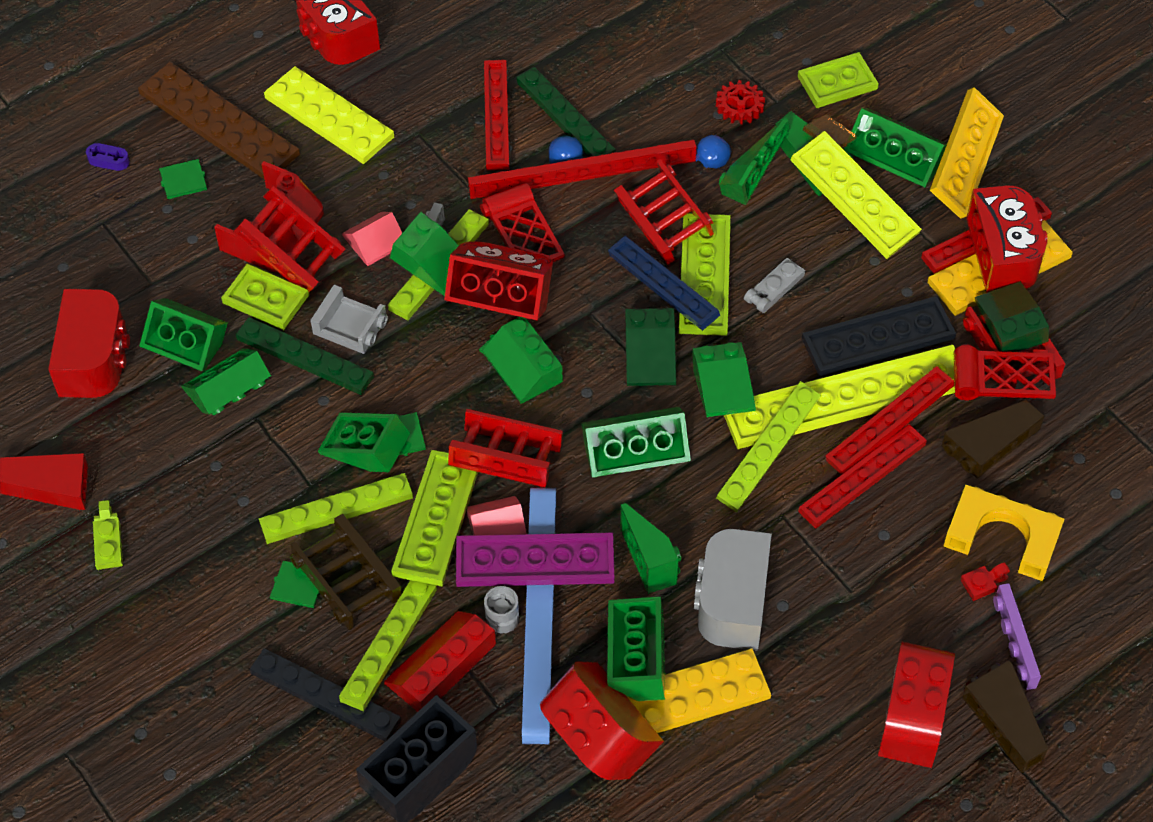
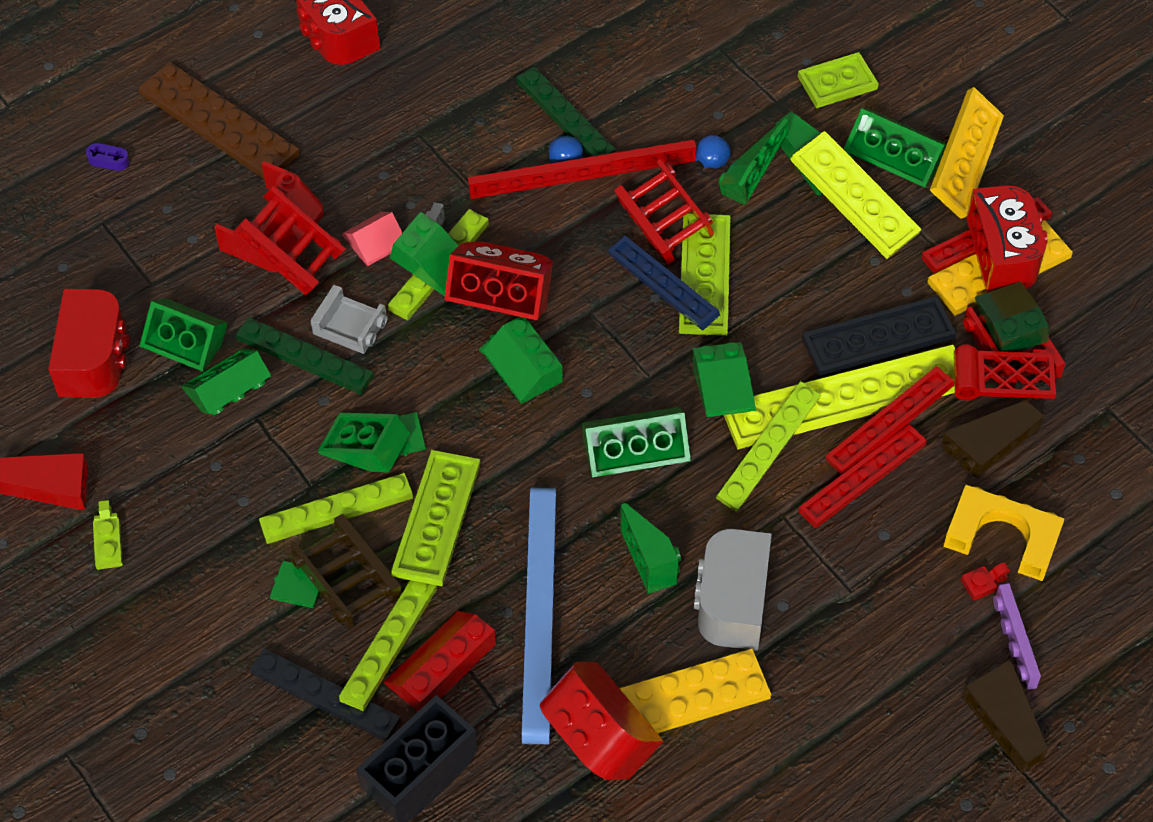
green piece [159,159,207,199] -> none
lime plate [222,264,309,330] -> none
neon yellow plate [264,66,394,164] -> none
red fence [448,409,563,487] -> none
magenta plate [456,533,614,587] -> none
coral slope [466,496,527,536] -> none
red piece [480,182,565,262] -> none
red plate [484,60,509,170] -> none
light grey wheel [484,586,519,633] -> none
green slope [607,597,665,701] -> none
dark green slope [625,308,676,386] -> none
red gear [716,80,765,125] -> none
light grey plate [744,258,805,313] -> none
clear orange piece [803,114,857,147] -> none
red brick [878,641,955,768] -> none

